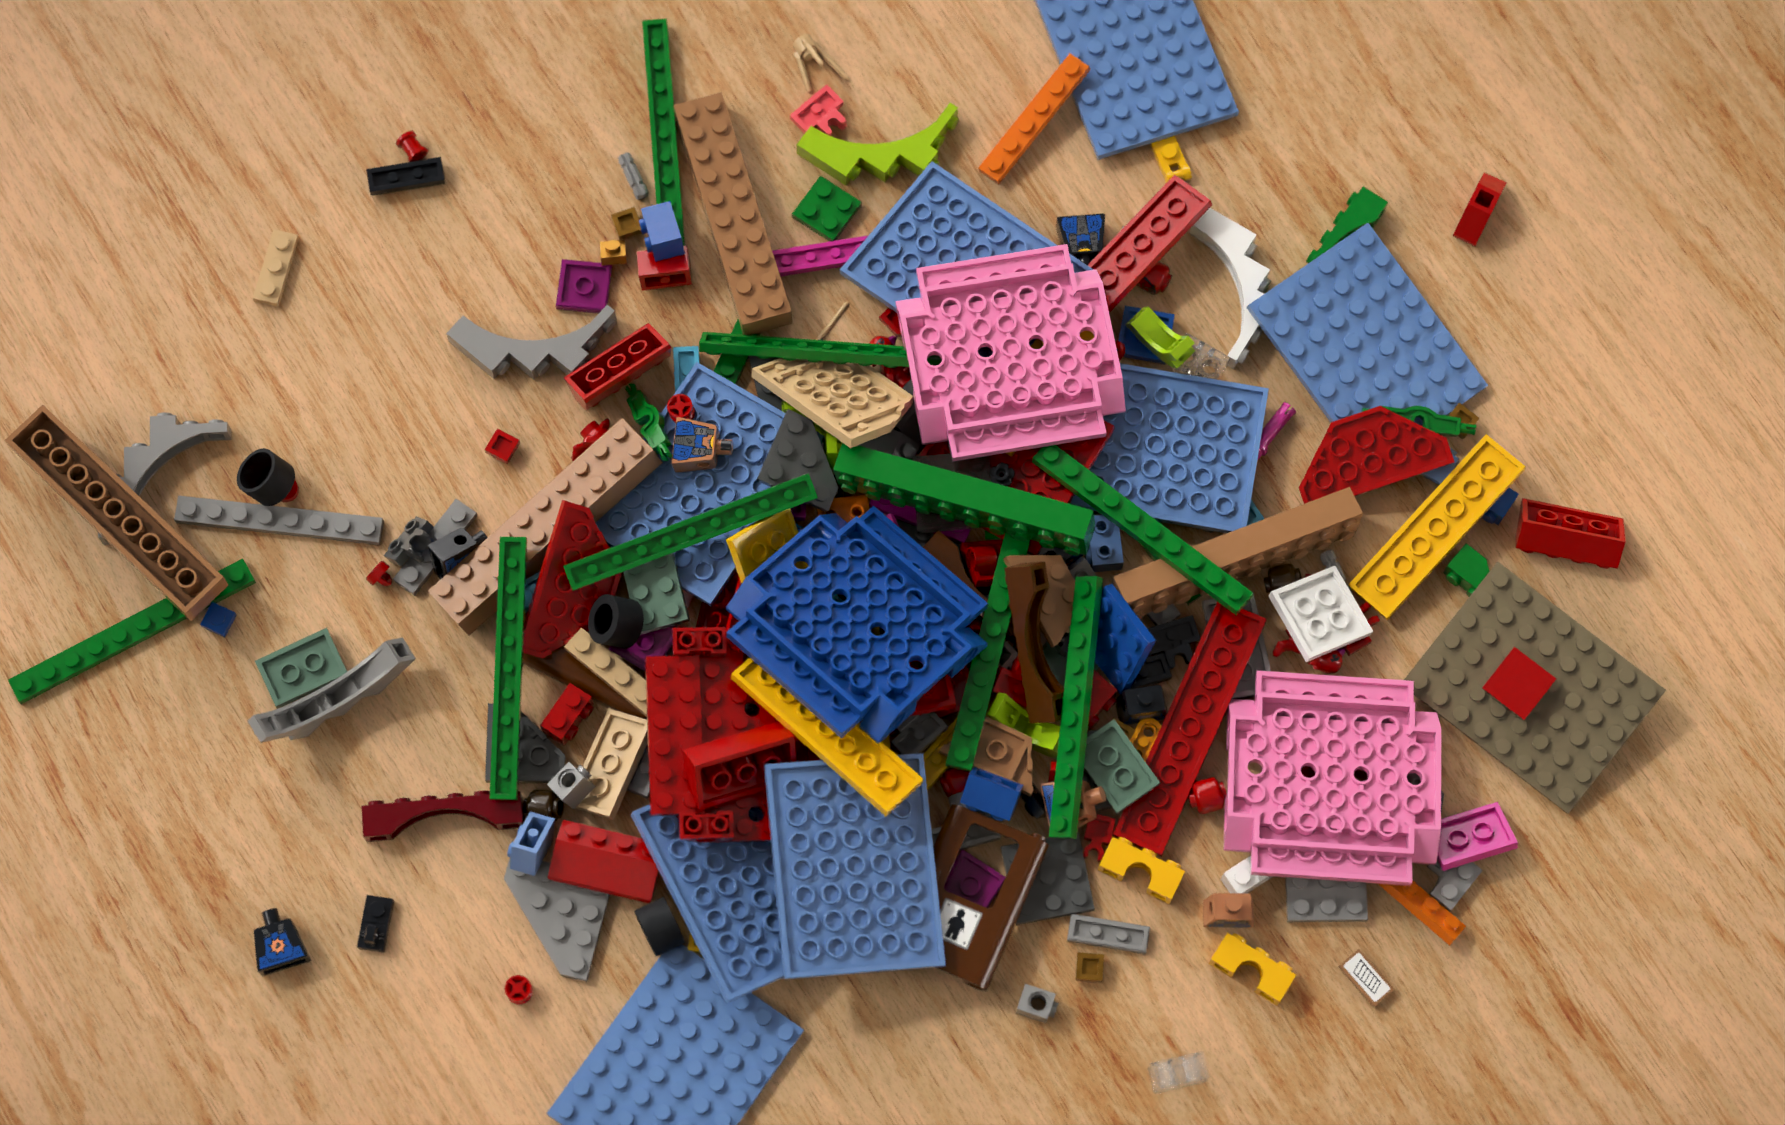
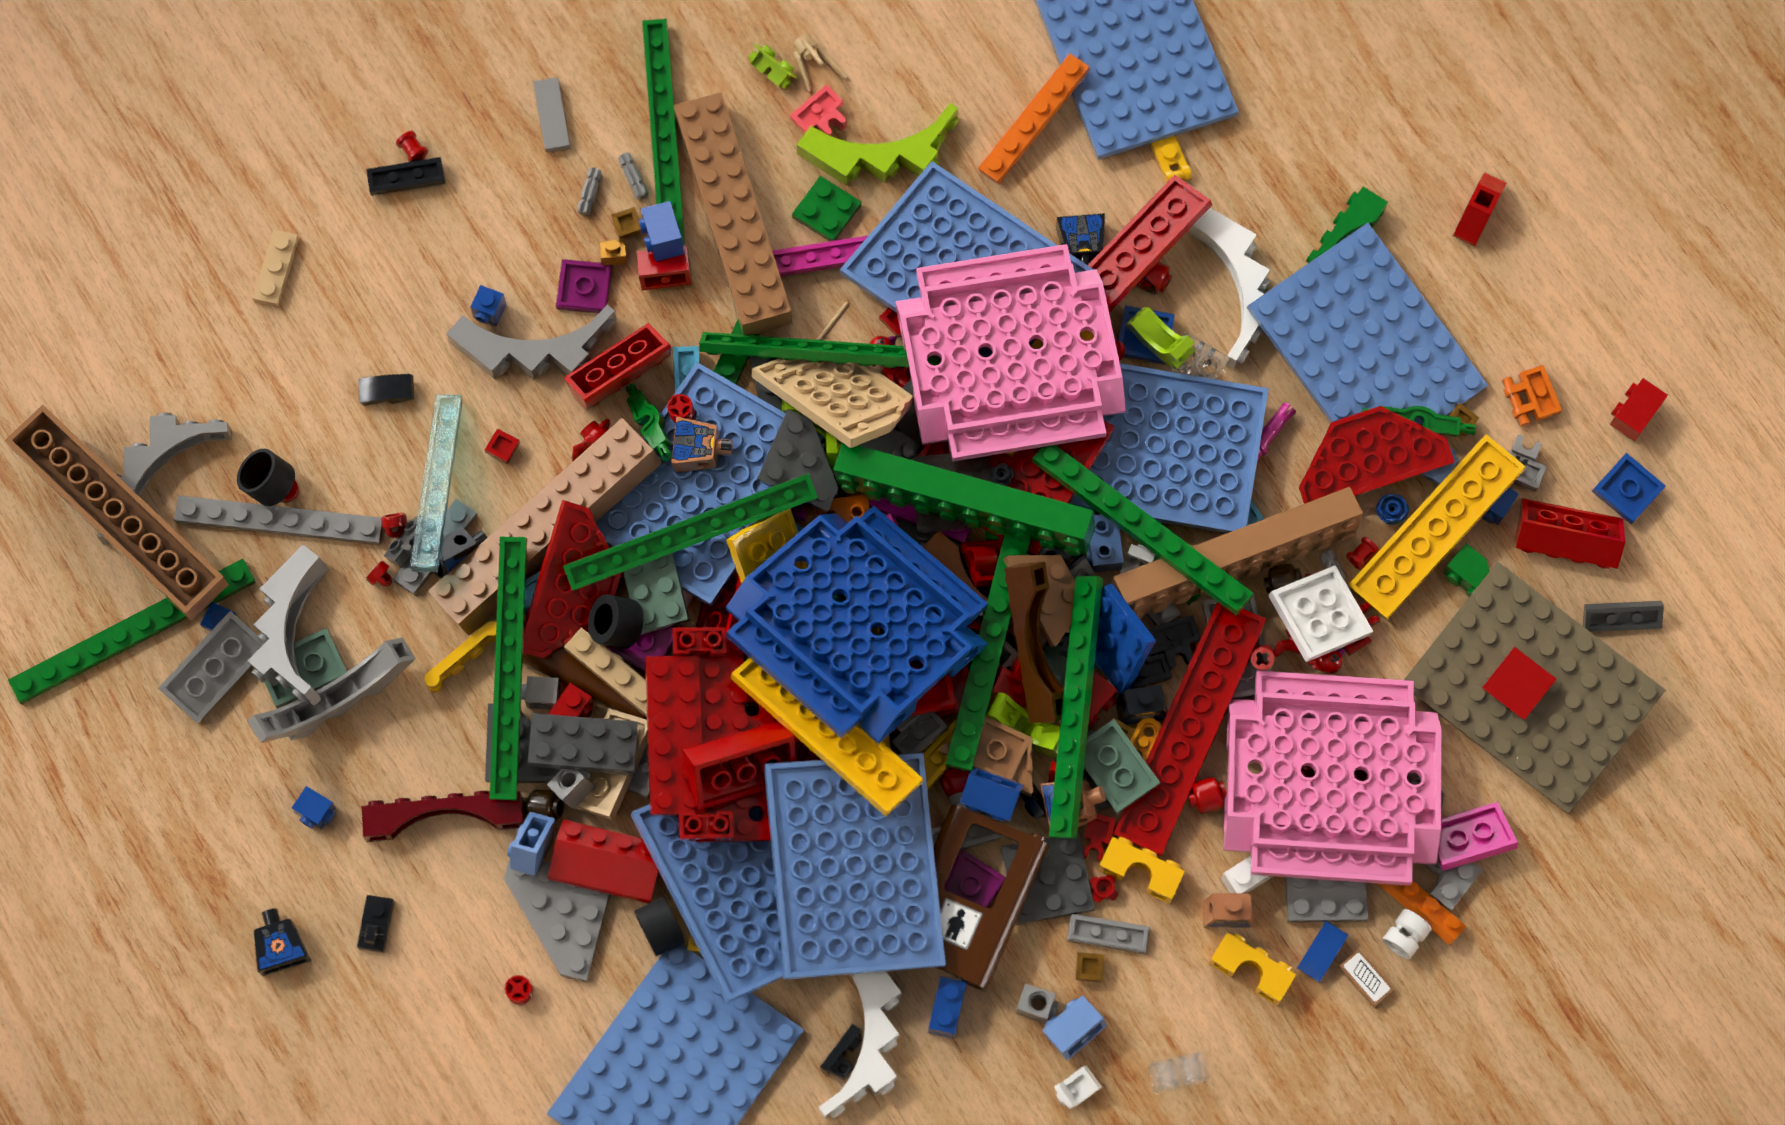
none -> light grey plate [158,611,264,723]
none -> arch [248,545,329,706]
none -> blue brick [292,786,336,830]
none -> black slope [358,374,414,406]
none -> red tile [381,513,408,538]
none -> clear light blue plate [410,395,463,572]
none -> yellow plate [424,621,496,693]
none -> blue brick [470,285,506,326]
none -> light grey brick [521,676,561,709]
none -> dark grey plate [527,713,638,775]
none -> light grey tile [533,77,570,152]
none -> light grey axle [577,167,602,216]
none -> lime hinge [748,44,798,89]
none -> white arch [819,971,902,1119]
none -> black hinge [820,1024,862,1080]
none -> blue brick [928,976,967,1039]
none -> medium blue brick [1042,995,1107,1061]
none -> white bracket [1054,1065,1102,1109]
none -> red plate [1090,875,1118,903]
none -> white bracket [1120,544,1155,574]
none -> red bush [1251,644,1275,670]
none -> blue slope [1297,921,1349,982]
none -> red bush [1346,537,1379,571]
none -> blue plate [1376,494,1409,525]
none -> white wheel [1382,909,1432,960]
none -> orange plate [1502,365,1562,427]
none -> light grey plate [1506,435,1547,492]
none -> dark grey plate [1583,601,1664,632]
none -> blue plate [1592,453,1666,525]
none -> red brick [1610,378,1668,441]

